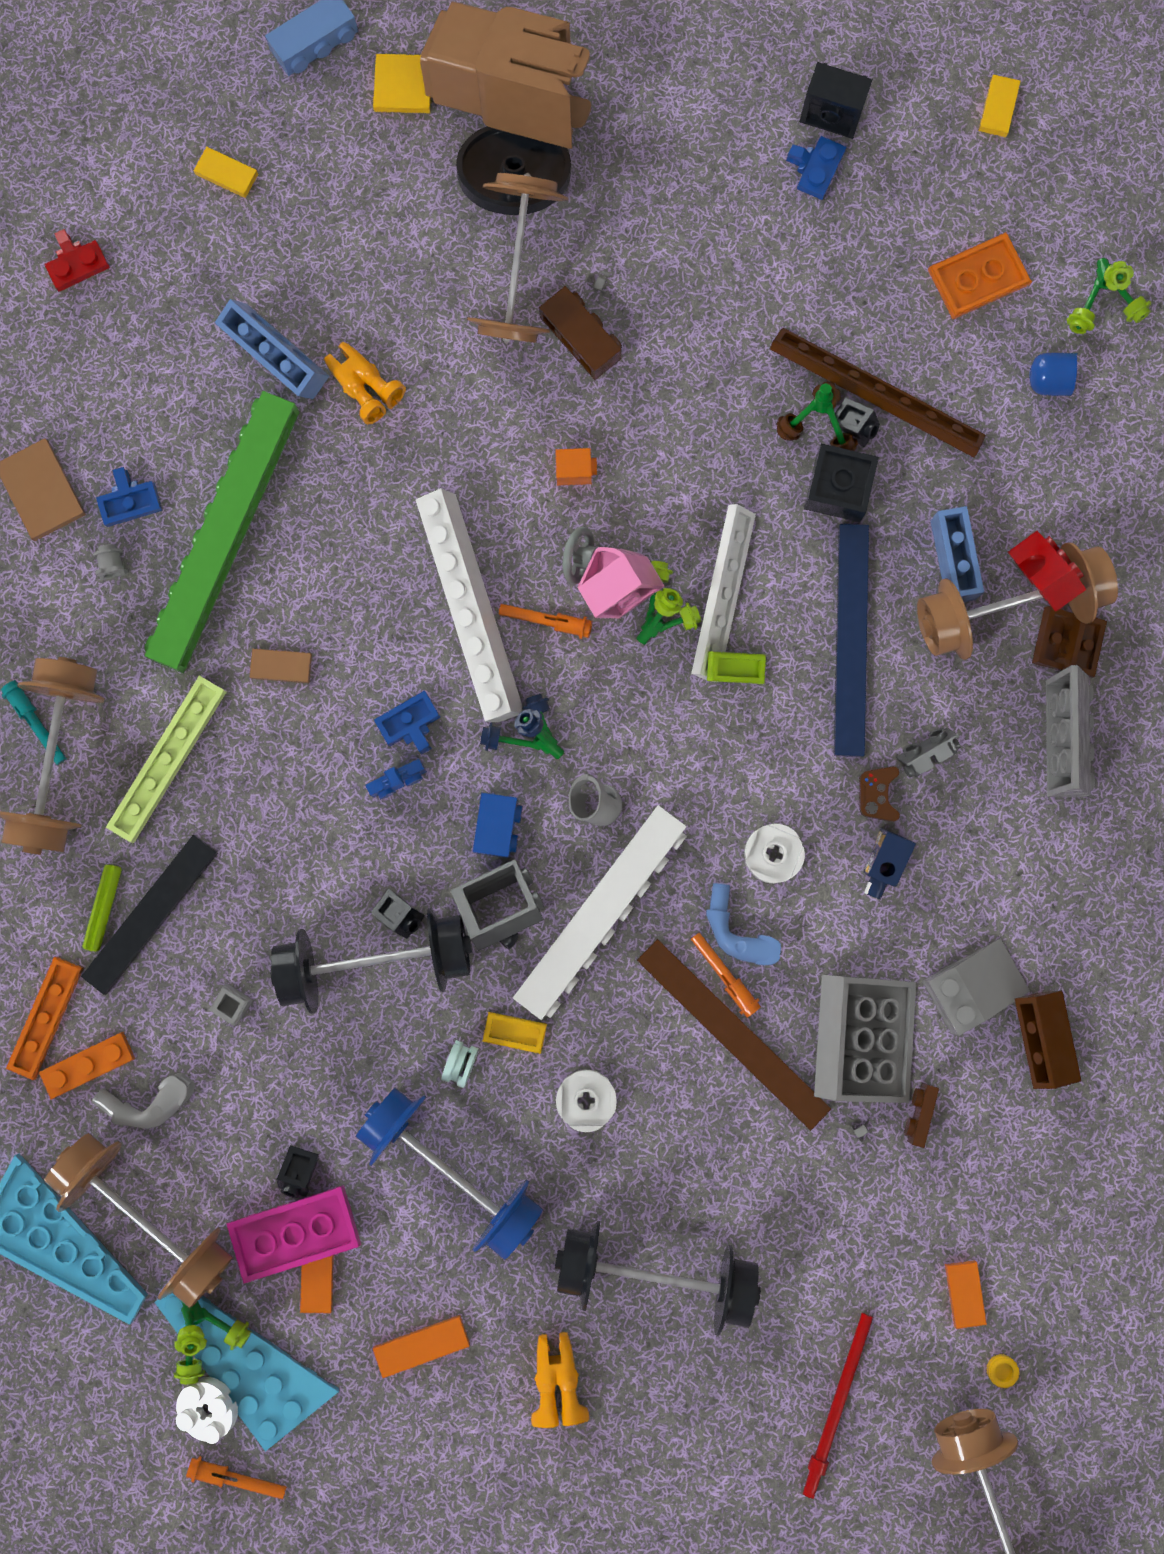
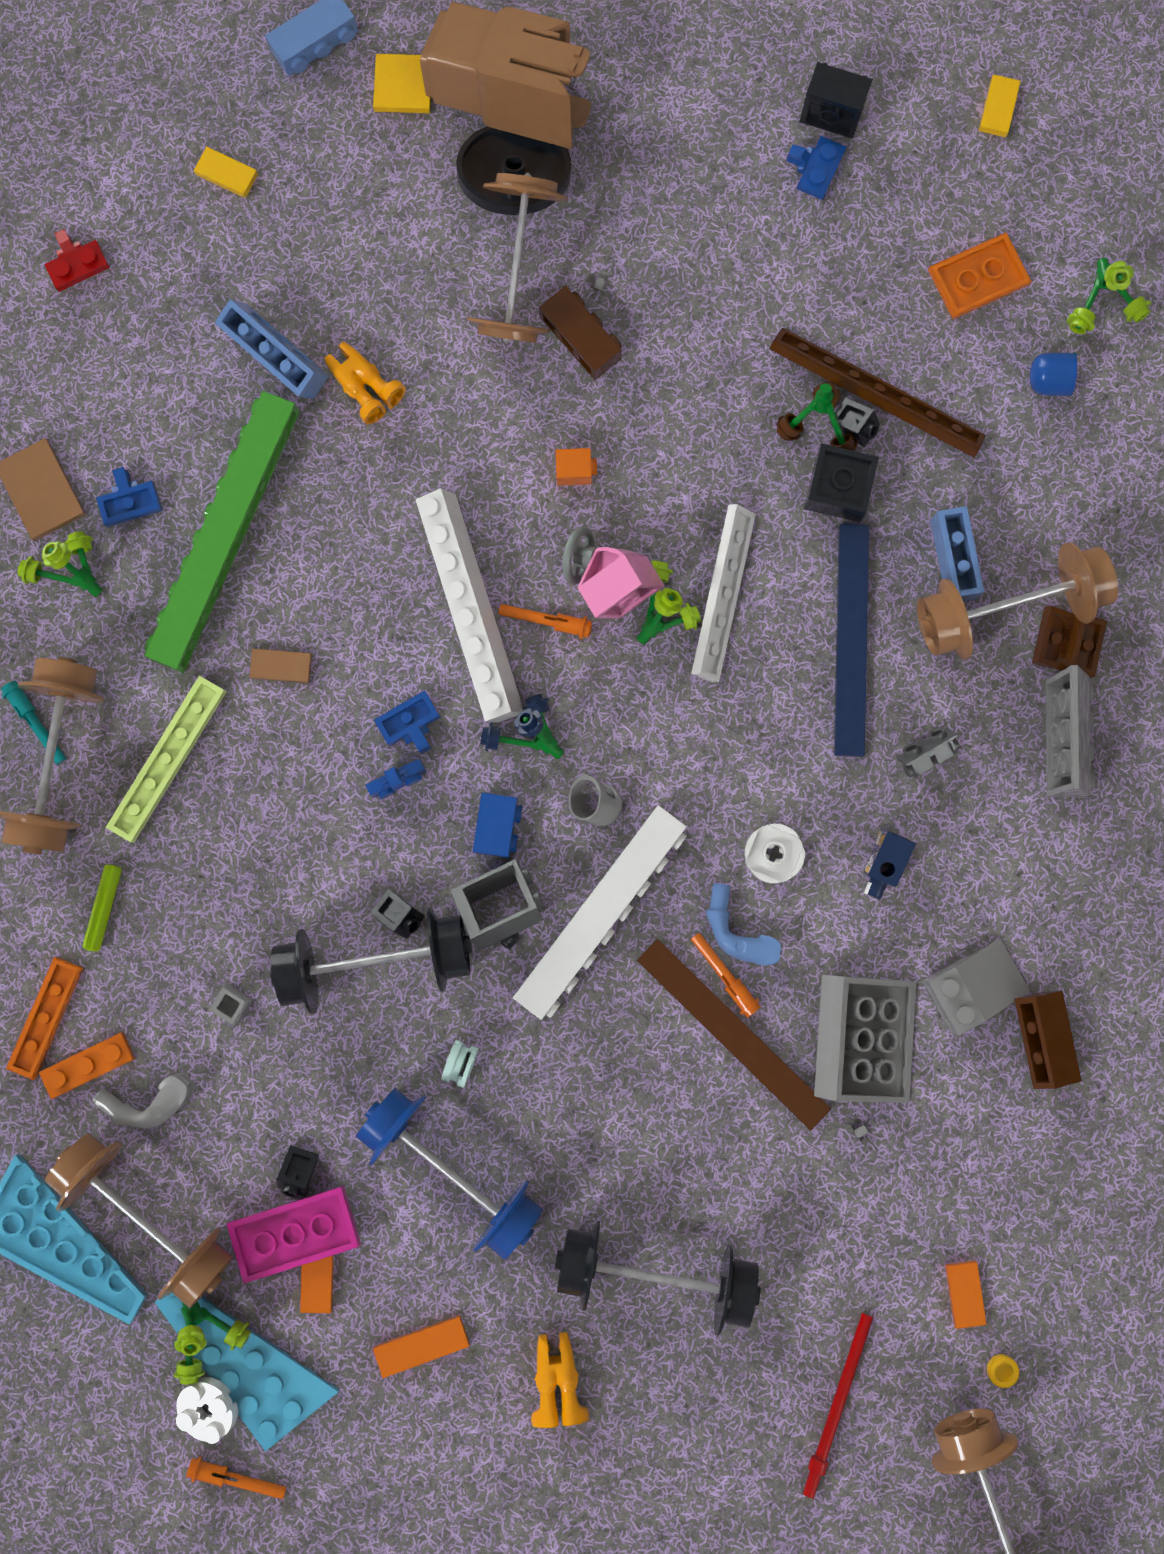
black tile [81,835,218,995] -> none
light grey brick [93,544,129,580] -> none
yellow tile [482,1012,547,1054] -> none
white plate [556,1069,617,1132] -> none
lime tile [707,651,766,684] -> none
reddish brown piece [859,766,900,822] -> none
reddish brown plate [904,1083,939,1148] -> none
red arch [1008,531,1087,612] -> none
none -> lime plant [18,531,103,597]

